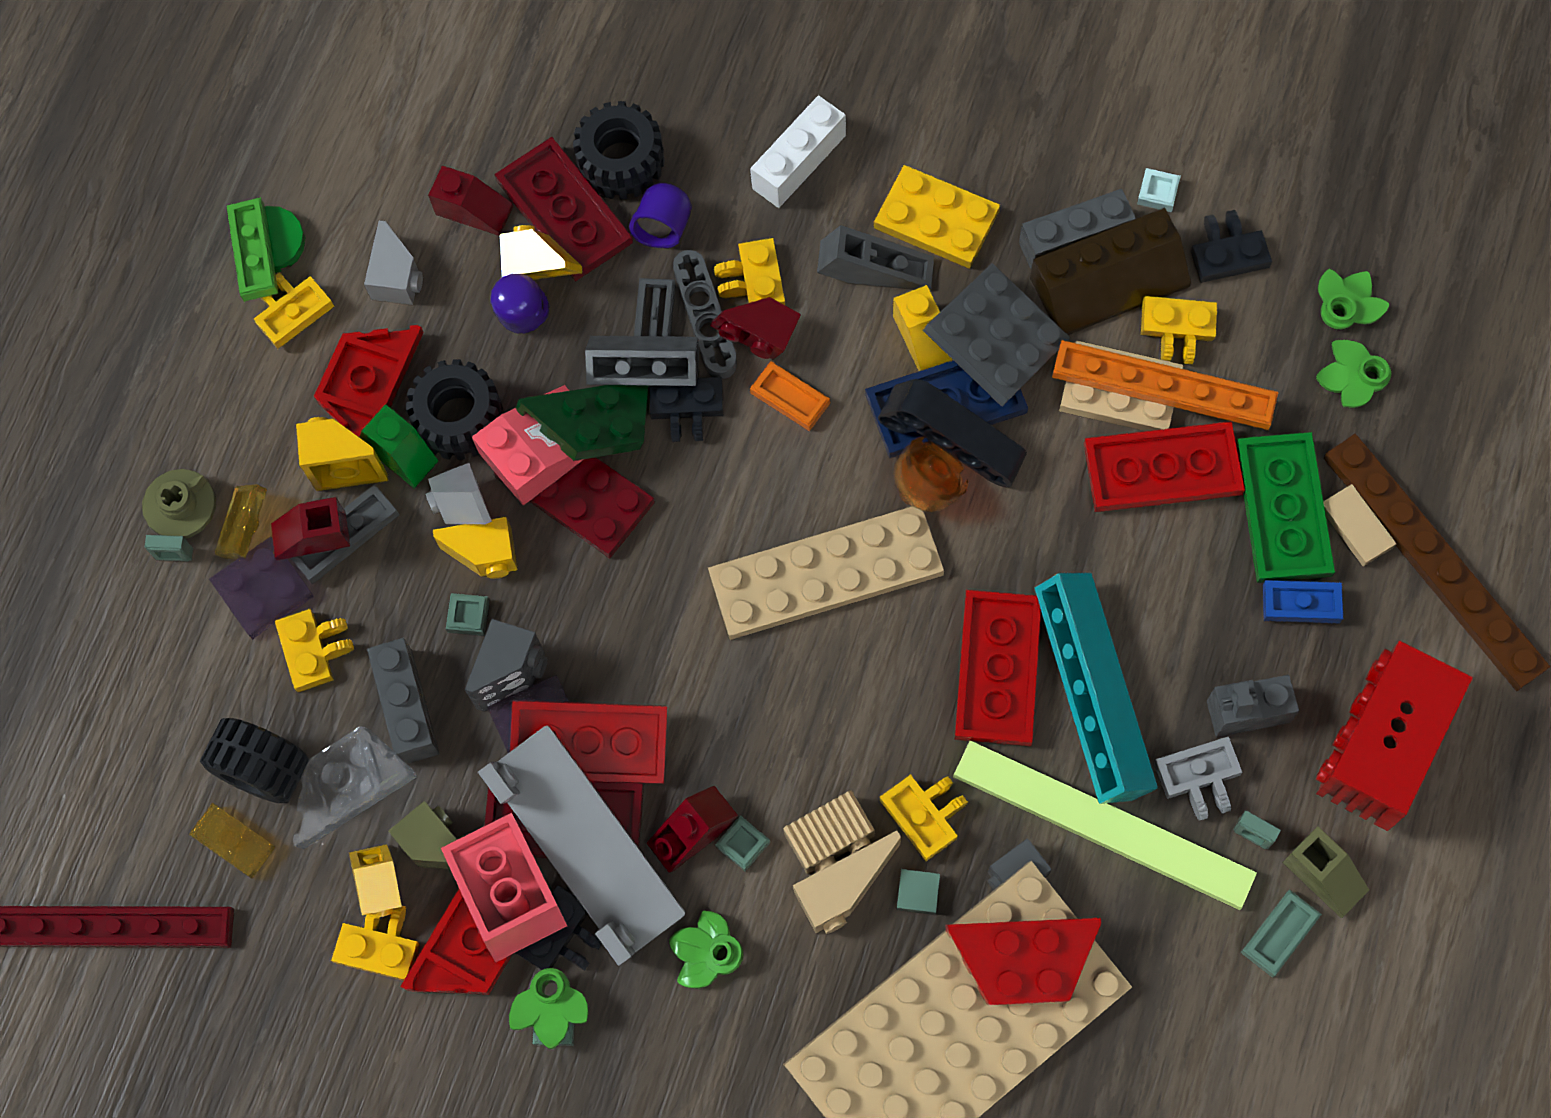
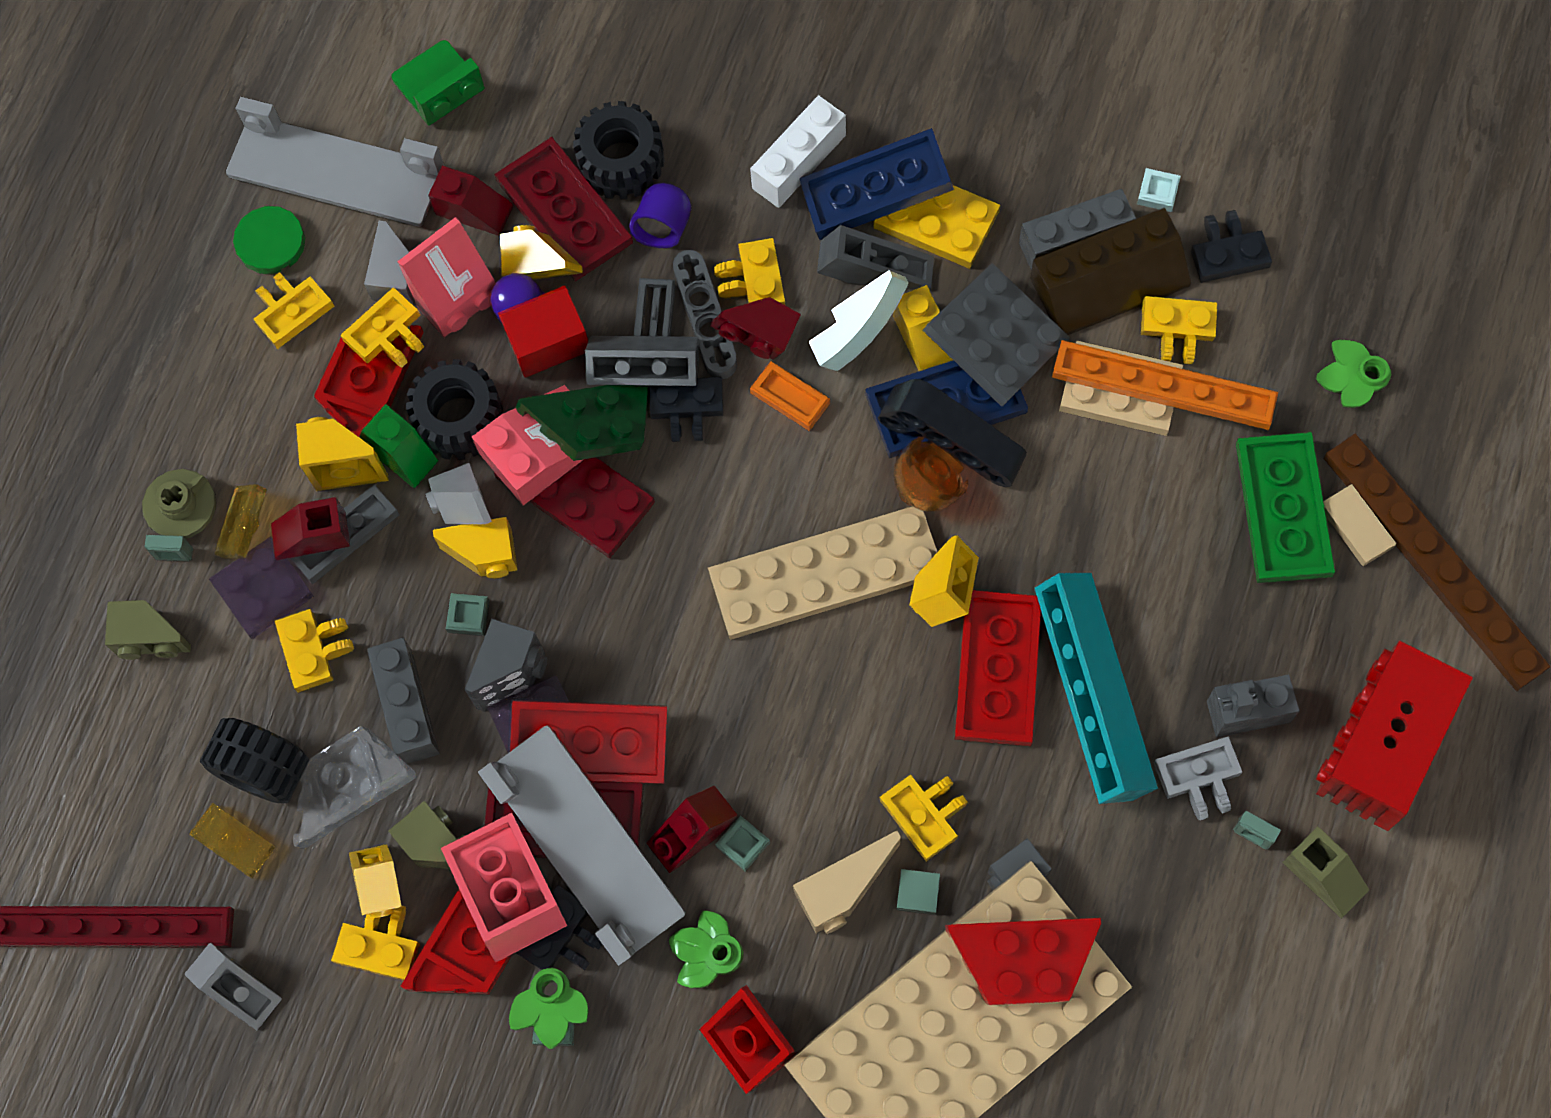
bright green tile [227,197,278,302] -> none
tan brick [783,790,875,874] -> none
yellowish green tile [953,741,1257,910] -> none
red plate [1084,421,1245,512] -> none
sand green tile [1240,890,1322,978] -> none
blue plate [1263,580,1343,623] -> none
bright green plate [1318,269,1389,329] -> none
none -> olive slope [105,600,191,660]
none -> light grey slope [185,943,282,1031]
none -> light grey bracket [226,97,444,227]
none -> yellow hinge [340,287,424,368]
none -> green bracket [392,40,485,126]
none -> coral slope [397,217,495,337]
none -> red slope [498,286,588,378]
none -> red slope [699,985,796,1094]
none -> dark blue plate [799,128,954,240]
none -> light aqua slope [809,270,908,371]
none -> yellow slope [909,535,979,627]

